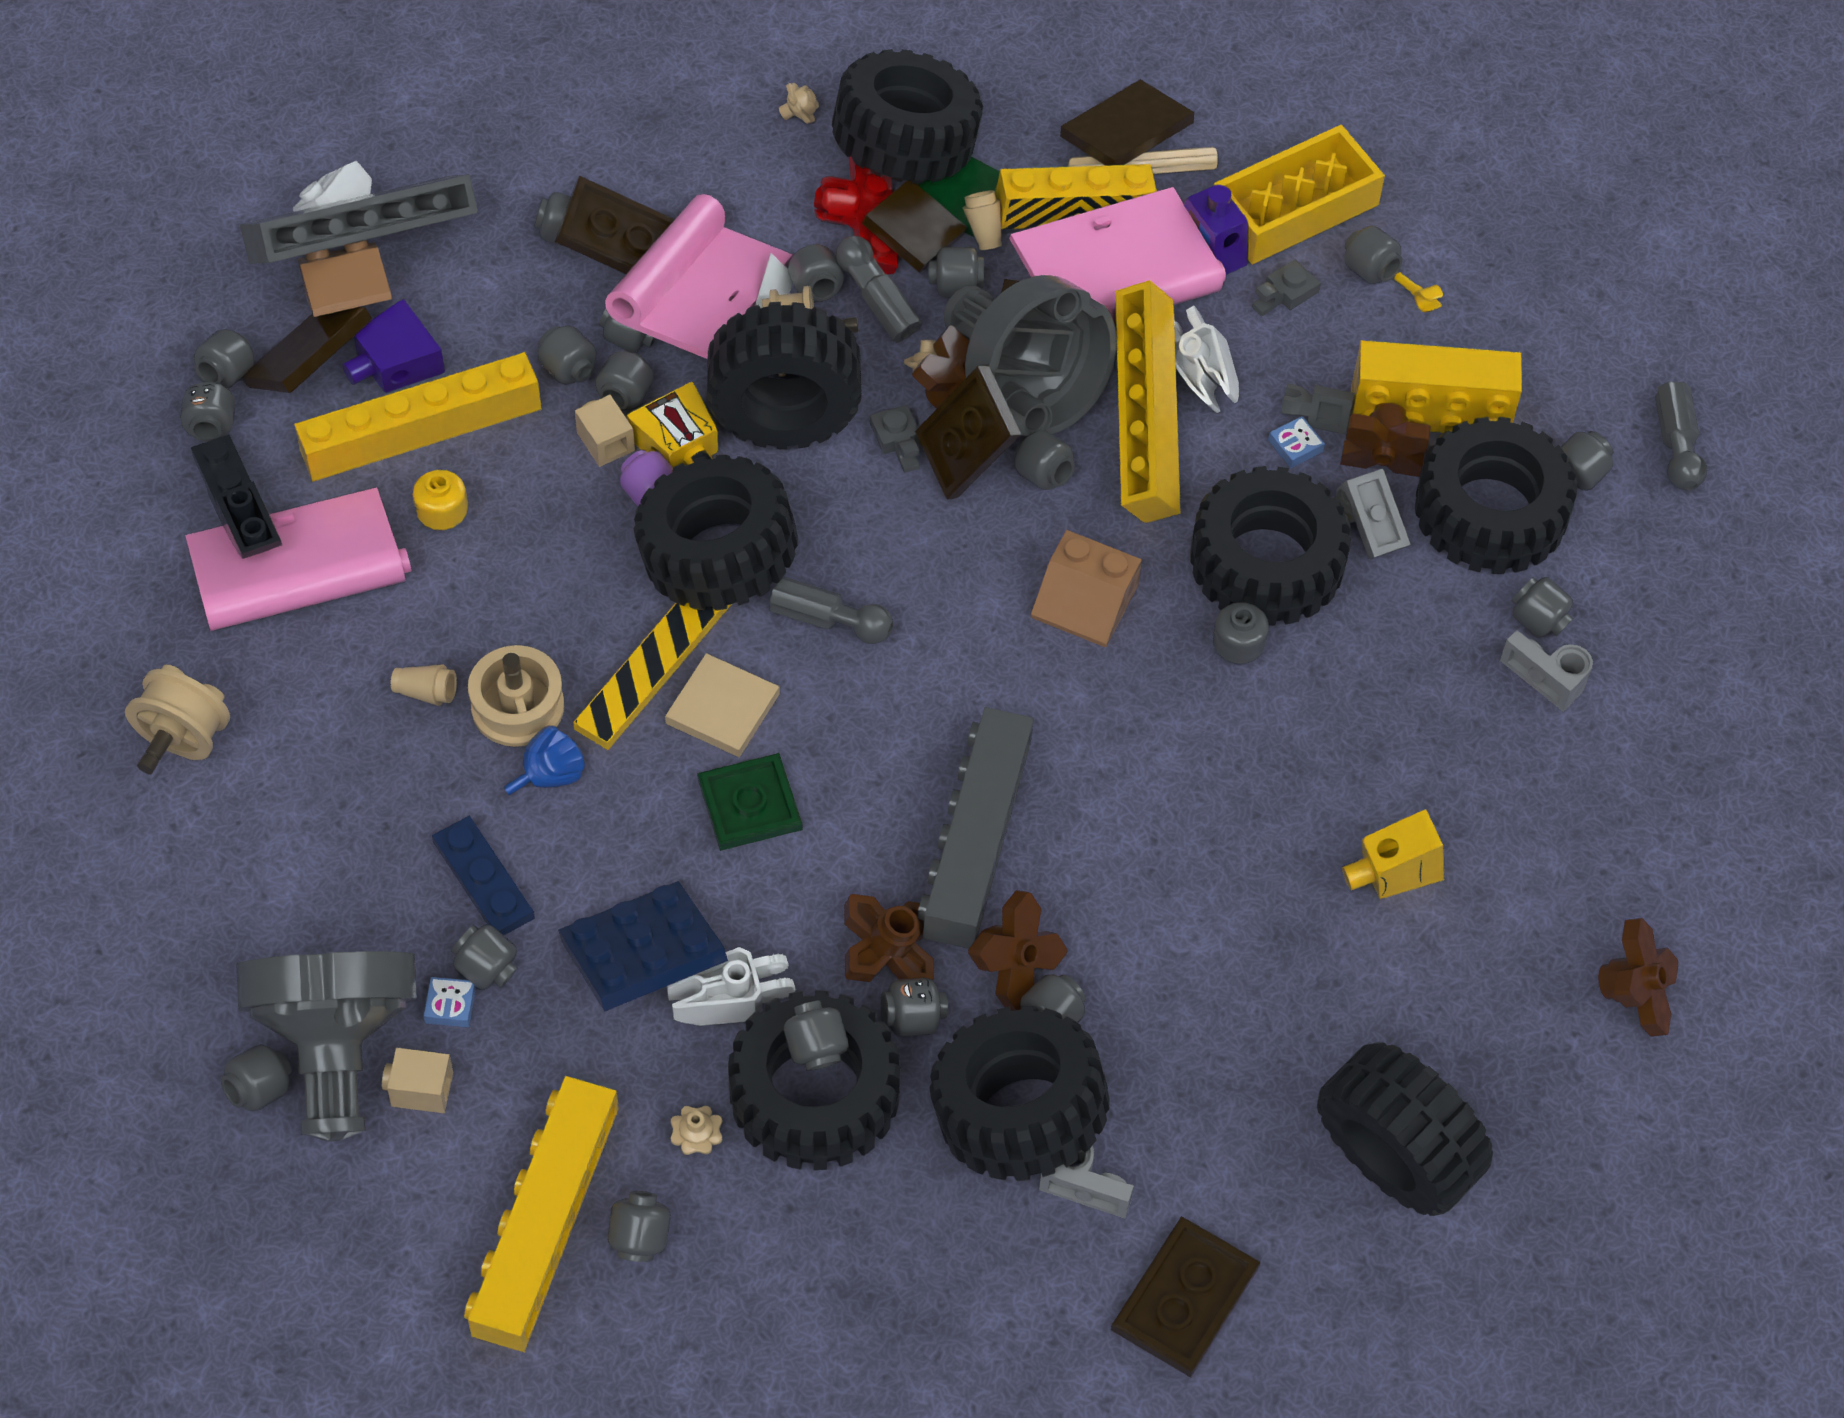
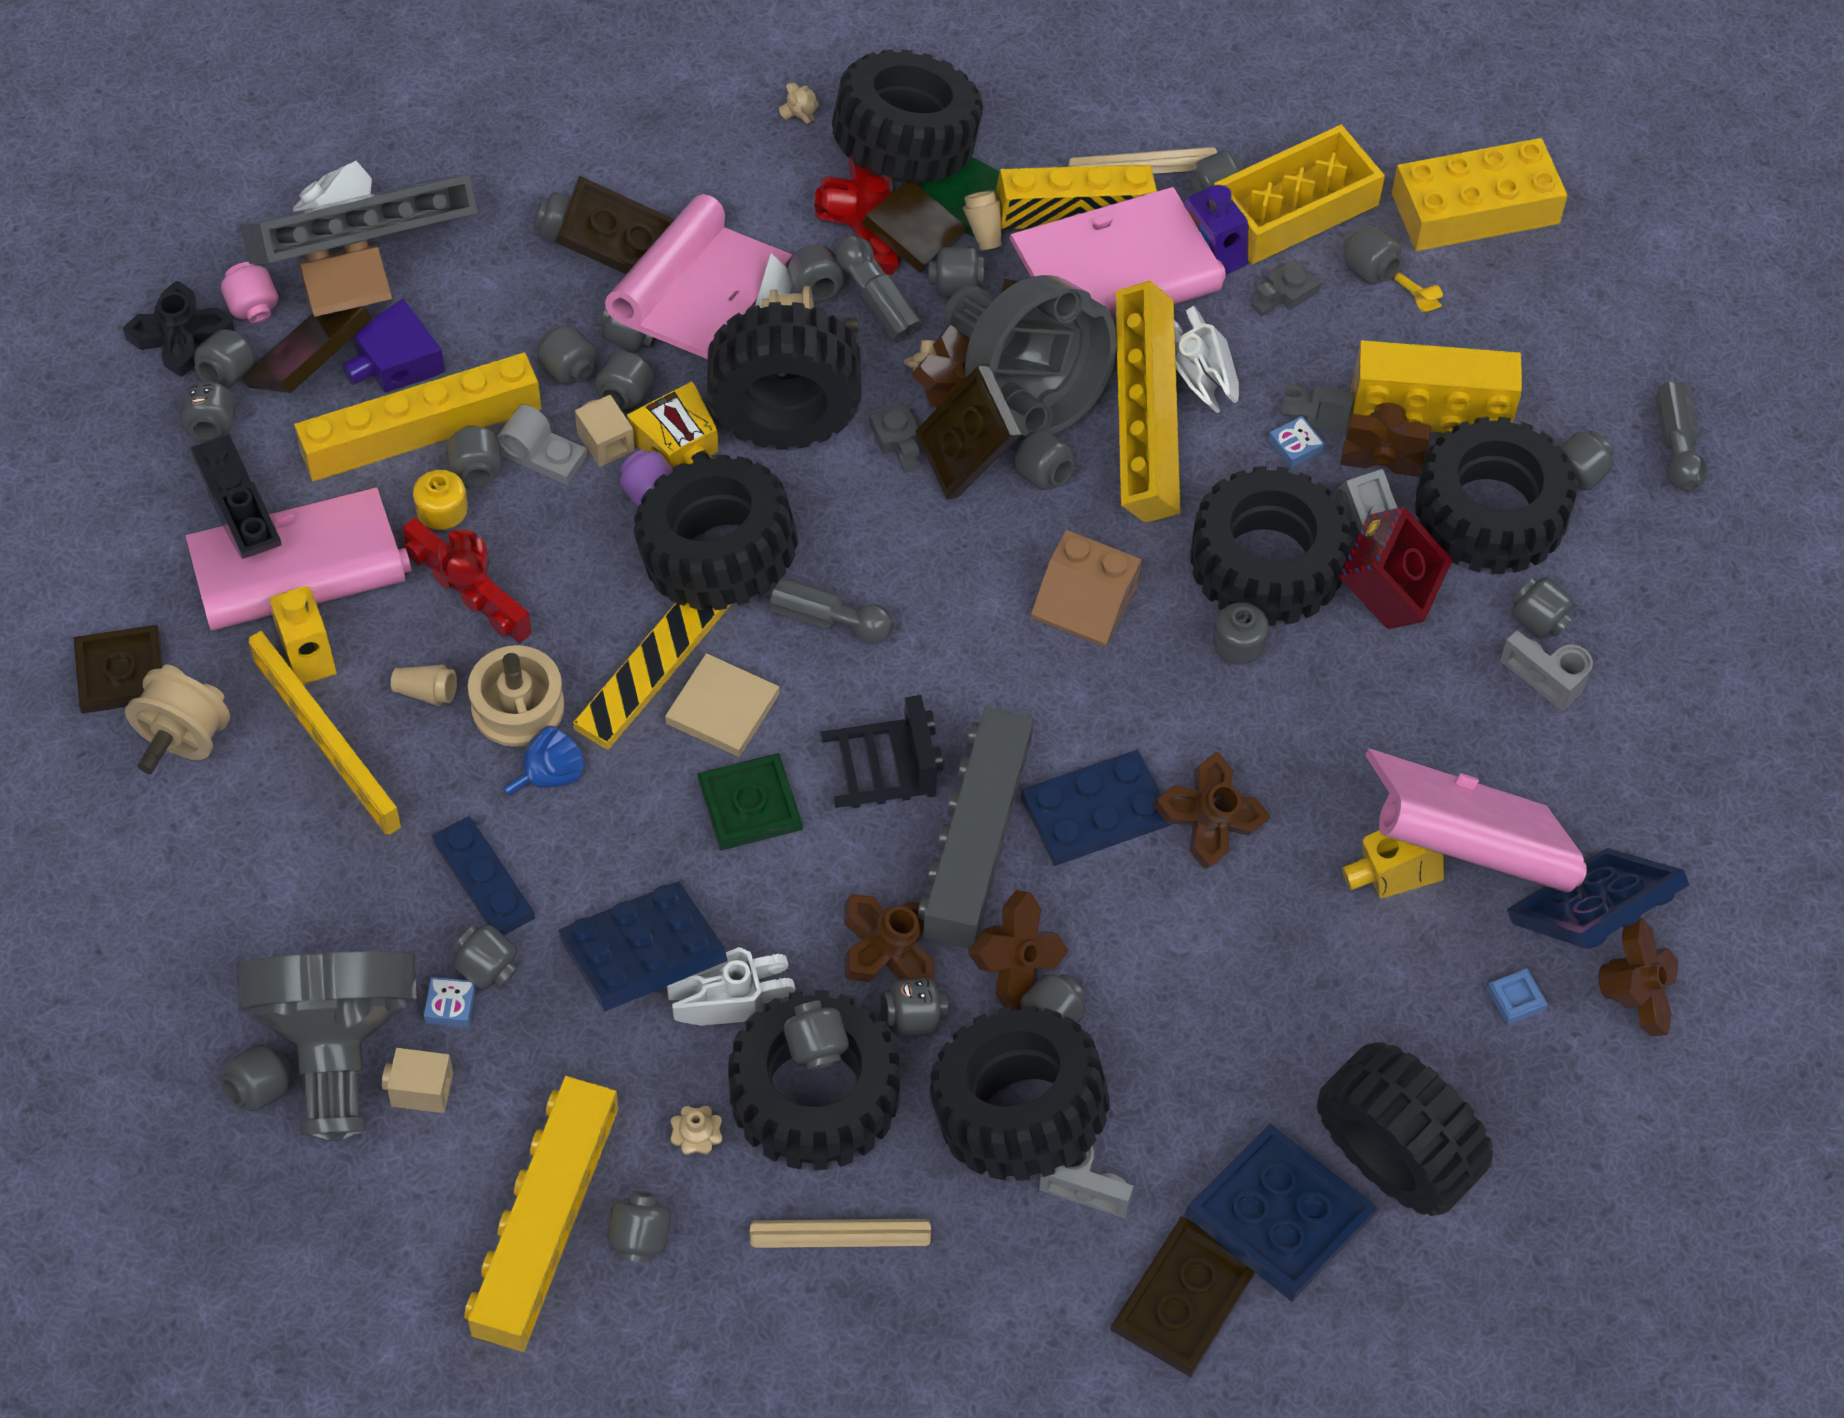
dark brown tile [1060,79,1194,166] -> none
none -> dark brown tile [74,625,163,714]
none -> black plant [123,281,235,377]
none -> bright pink head [220,262,279,323]
none -> yellow tile [248,630,401,835]
none -> yellow torso [269,586,337,684]
none -> red plate [403,517,532,644]
none -> dark grey head [446,426,502,487]
none -> light grey plate [497,405,587,485]
none -> tan axle [750,1218,931,1248]
none -> black plate [821,695,944,809]
none -> dark blue plate [1021,749,1172,866]
none -> reddish brown plant [1153,752,1270,869]
none -> dark blue plate [1185,1123,1377,1302]
none -> dark grey head [1189,150,1245,194]
none -> dark red brick [1339,506,1453,629]
none -> bright pink door [1365,748,1587,893]
none -> yellow brick [1391,138,1568,251]
none -> medium blue tile [1486,968,1548,1025]
none -> dark blue plate [1507,848,1689,949]

